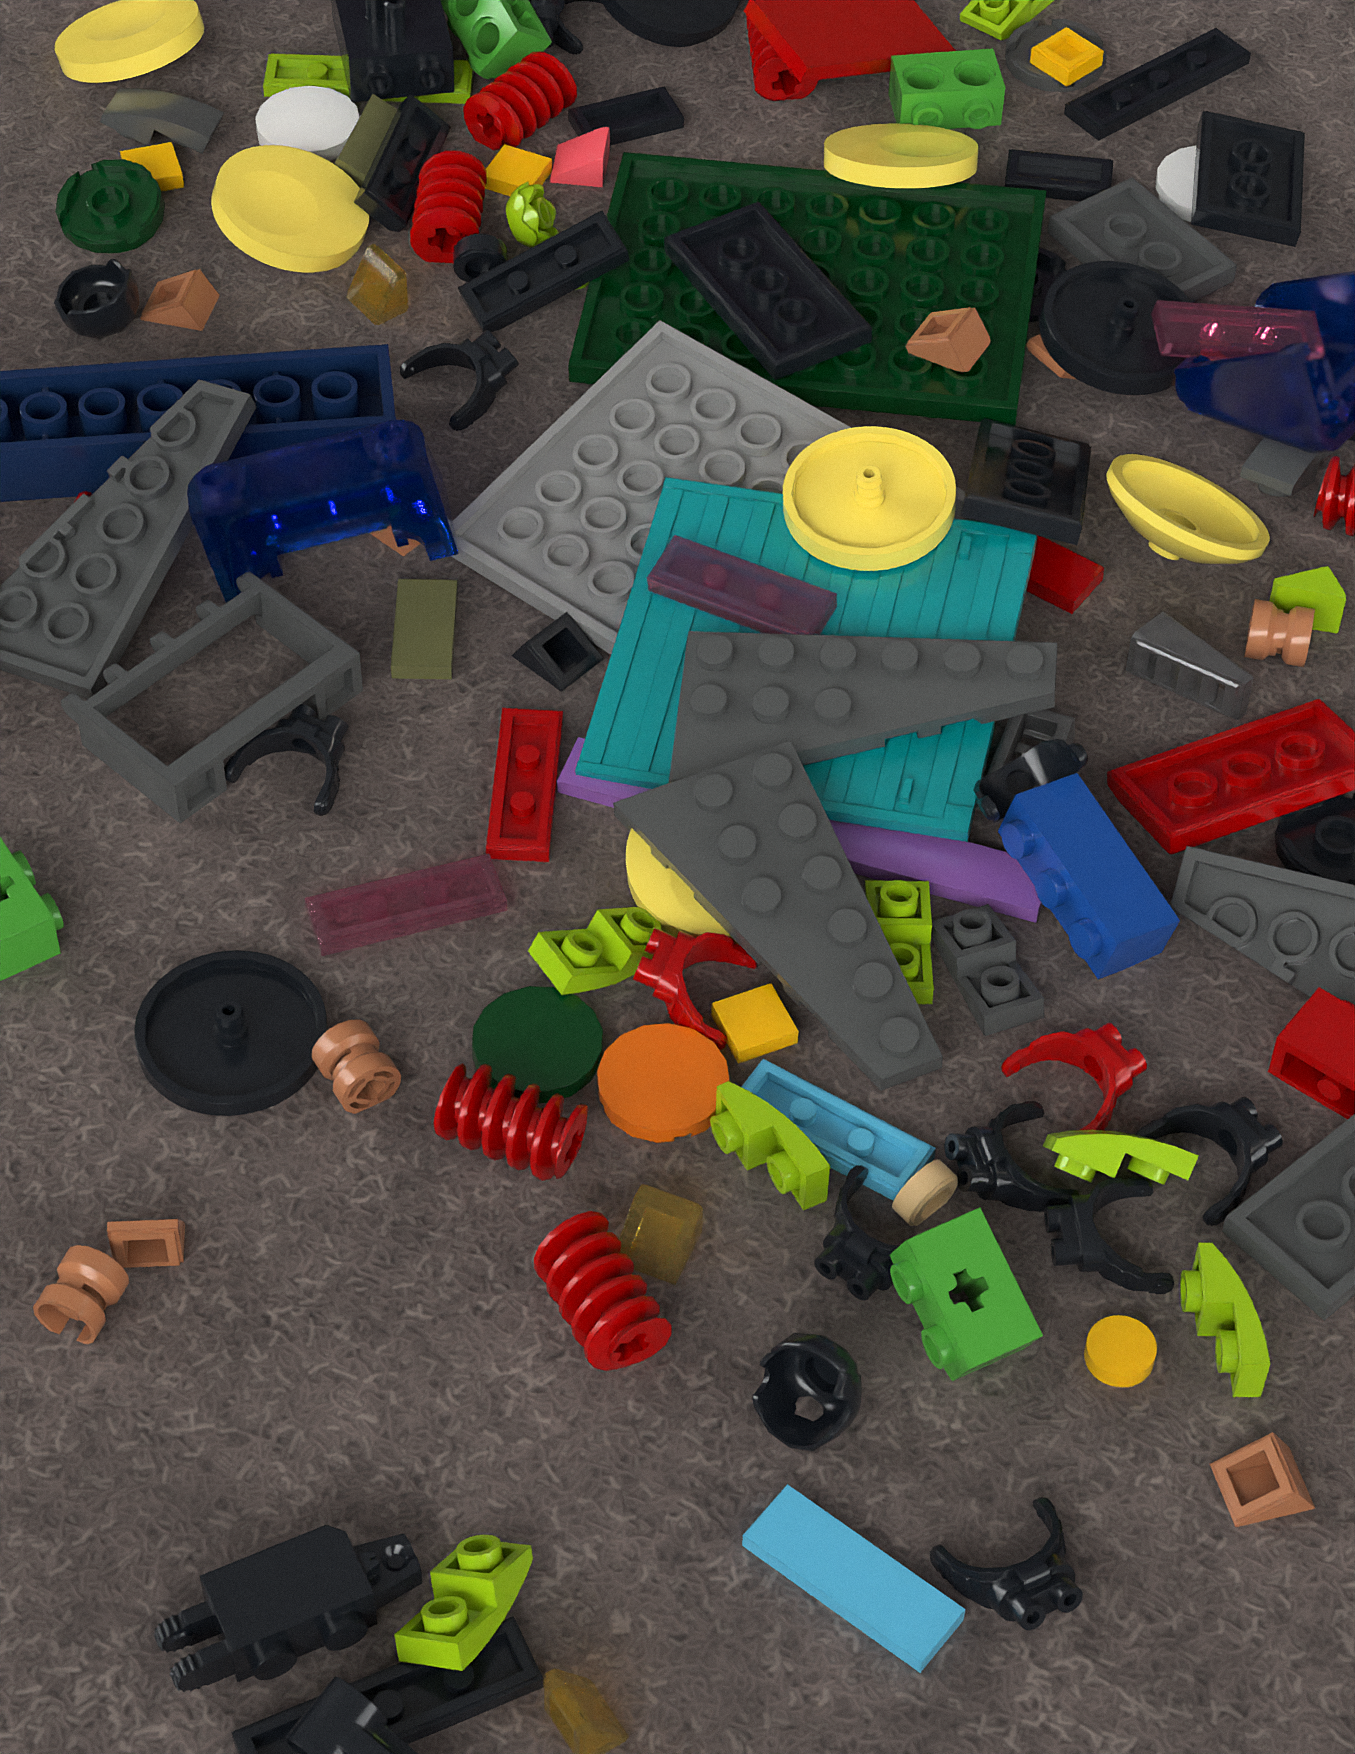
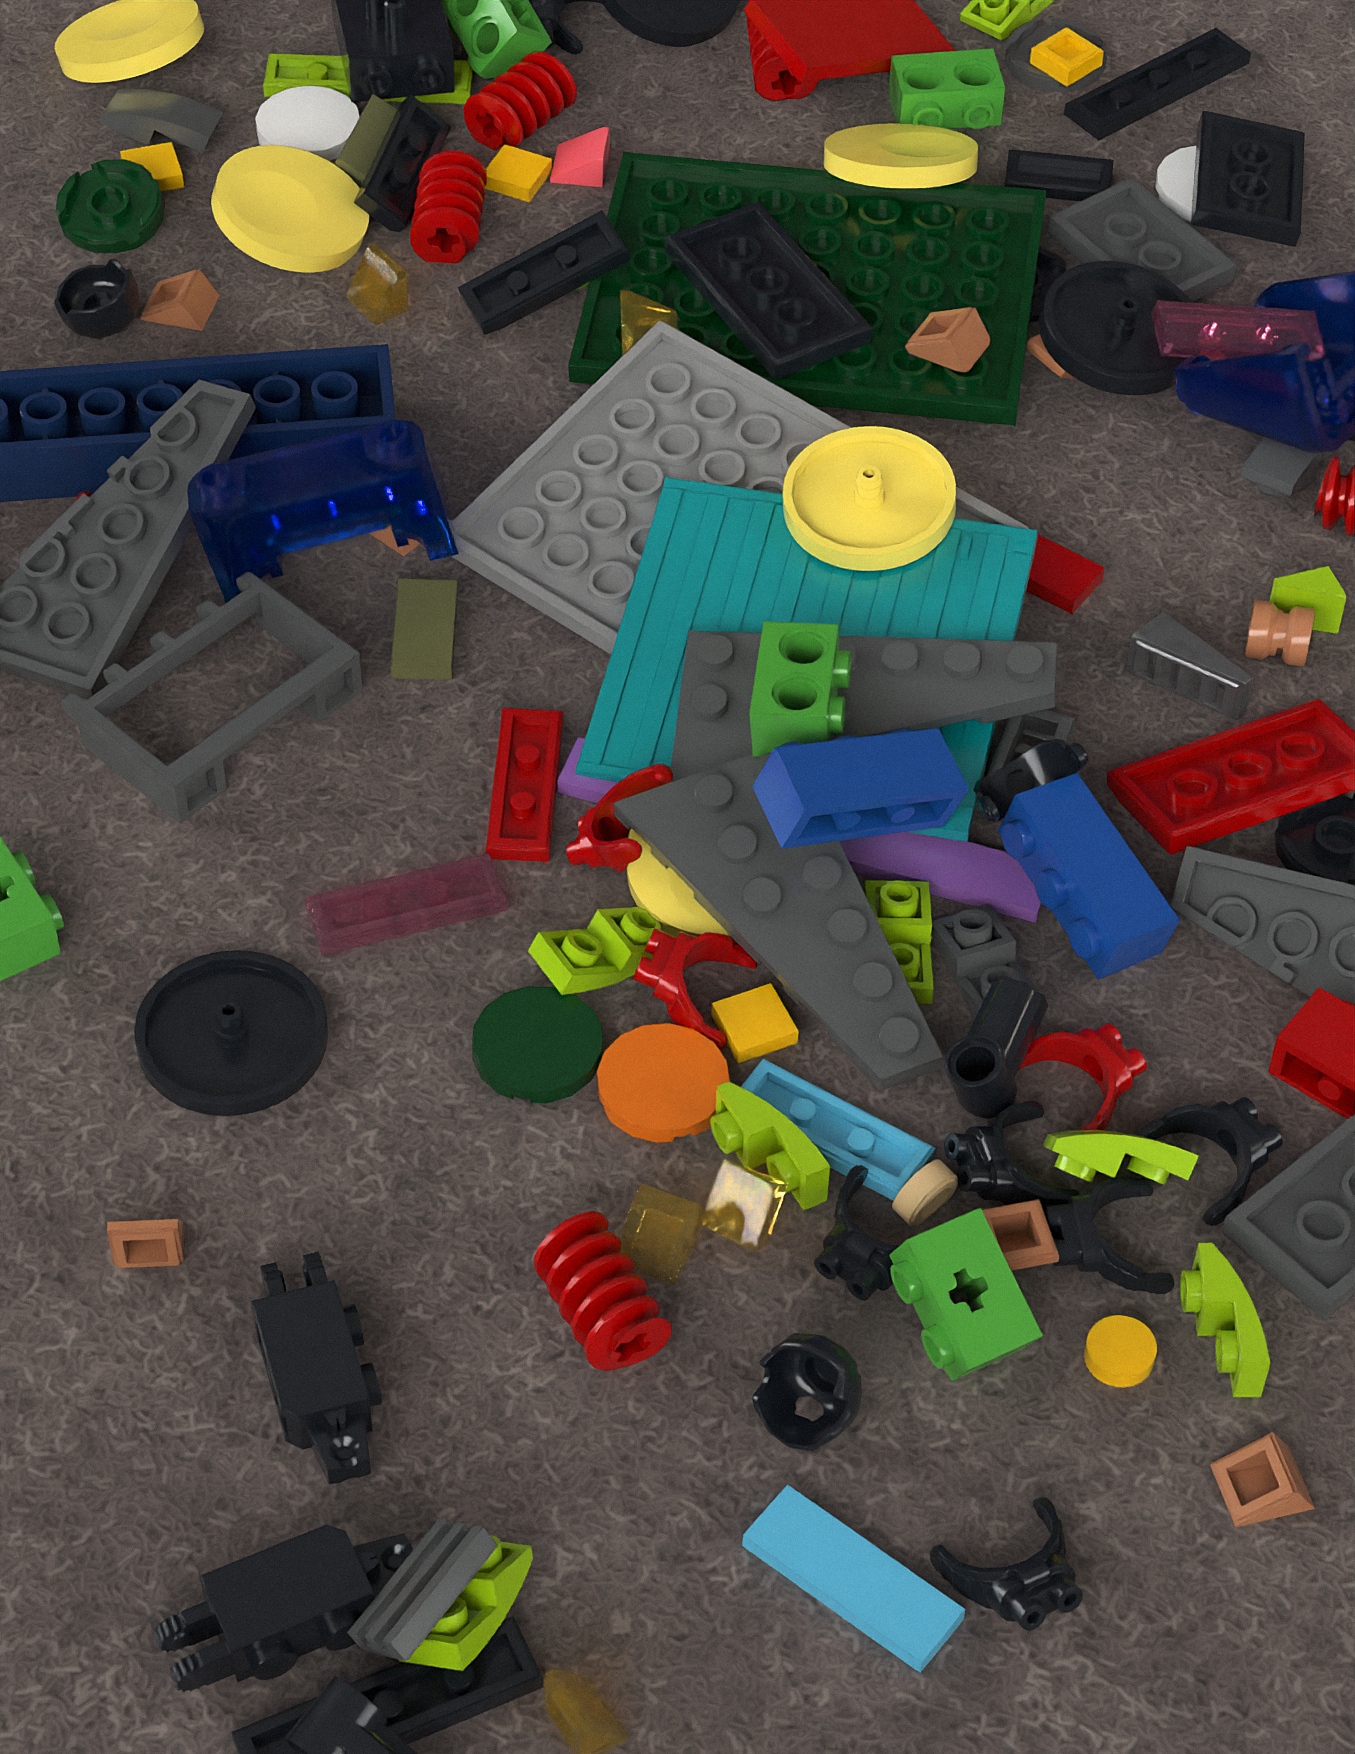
nougat wheel [33,1245,129,1344] -> none
black helmet [224,704,349,816] -> none
nougat wheel [312,1019,401,1114] -> none
black helmet [400,330,519,431] -> none
red piece [433,1063,589,1181] -> none
black tile [453,234,508,282] -> none
lime plate [506,182,559,248] -> none
black slope [511,612,604,692] -> none
black tile [568,86,684,146] -> none
clear pink tile [647,535,837,635] -> none
black tile [960,418,1092,545] -> none
light yellow dish [1106,454,1270,564] -> none
none -> black hinge [251,1252,382,1484]
none -> dark grey tile [347,1518,497,1661]
none -> red helmet [566,764,674,873]
none -> clear yellow slope [620,290,677,356]
none -> clear yellow slope [701,1159,788,1251]
none -> bright green brick [749,621,851,757]
none -> blue brick [752,728,969,849]
none -> black piece [945,977,1048,1119]
none -> nougat slope [982,1199,1059,1271]

